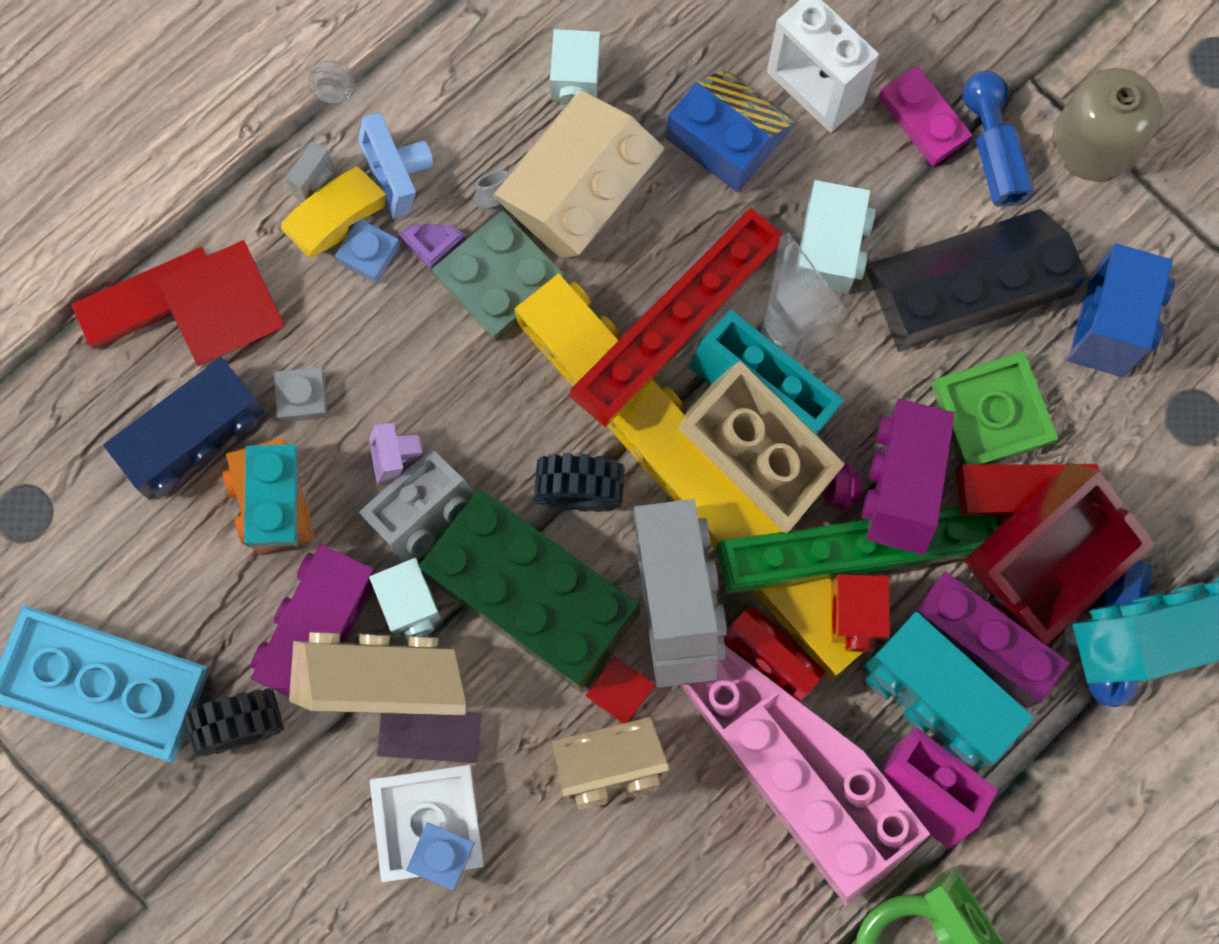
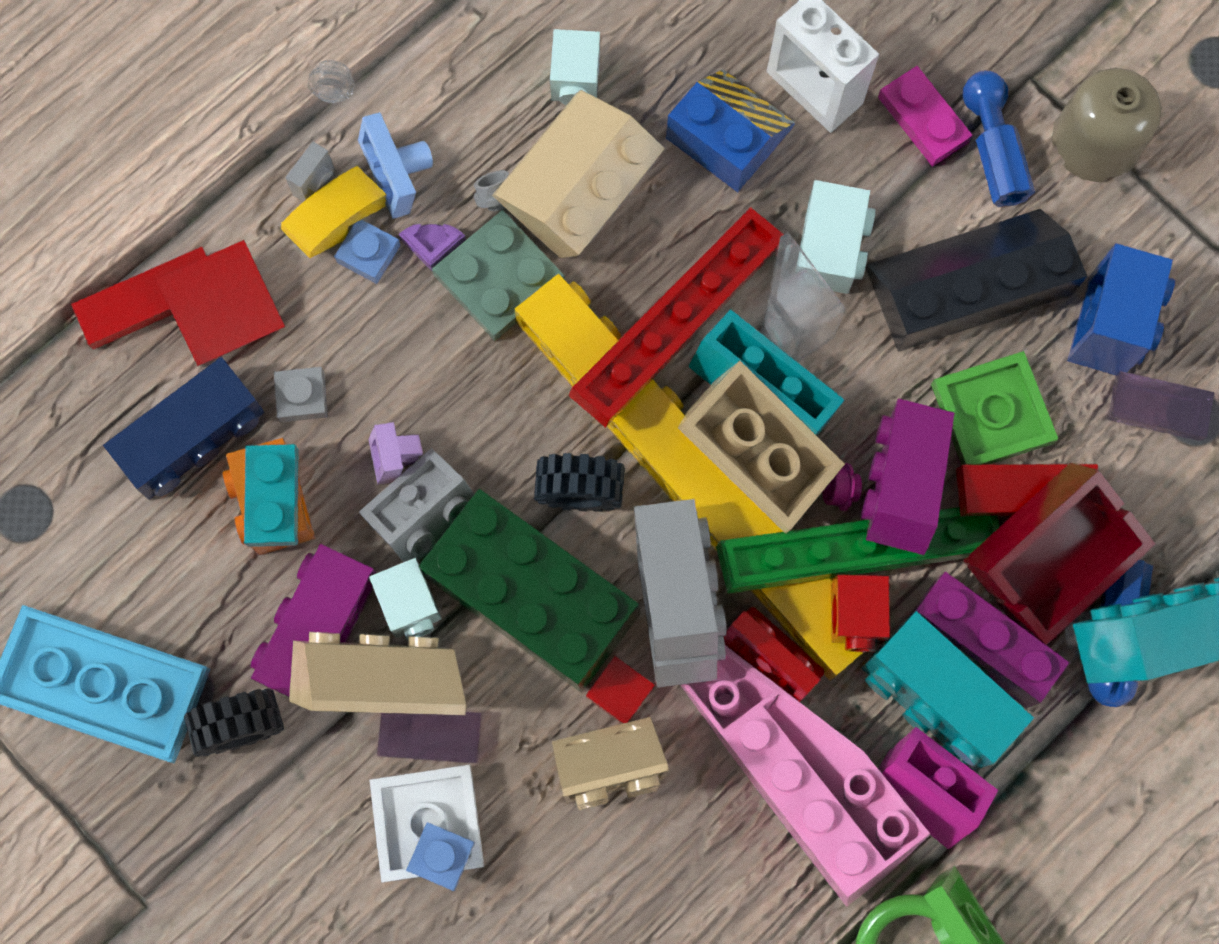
none -> clear purple tile [1108,371,1214,441]

